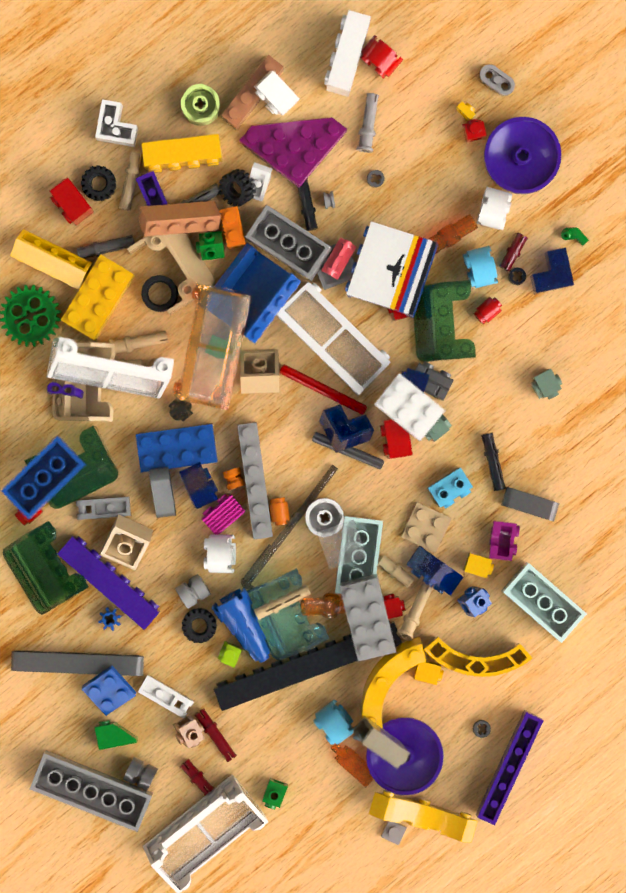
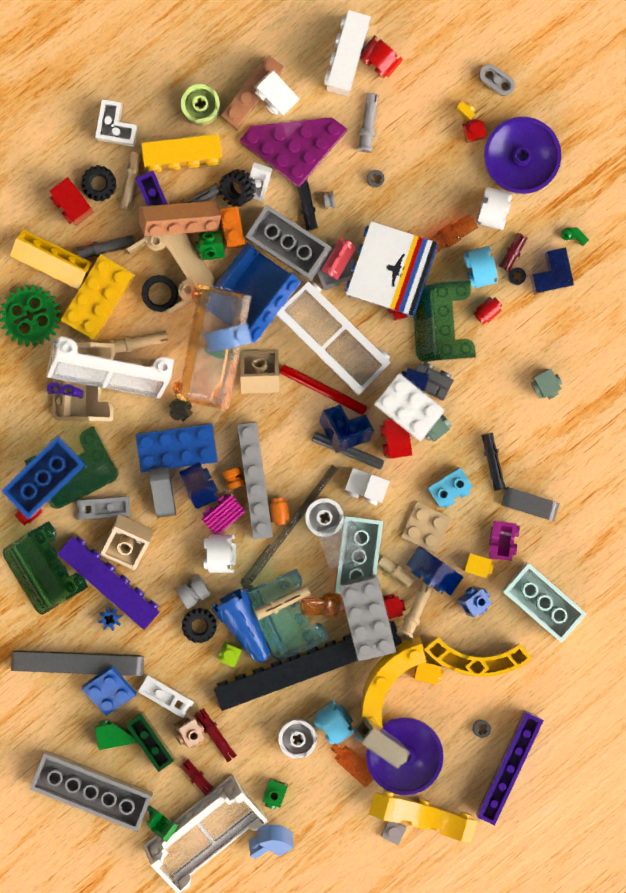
flat silver wheel [123,757,158,791] -> none
none -> dark green brick [125,711,175,772]
none -> green slope [147,805,178,842]
none -> medium blue brick [204,324,252,353]
none -> medium blue brick [249,825,294,859]
none -> white brick [278,718,317,759]
none -> white brick [345,468,390,505]

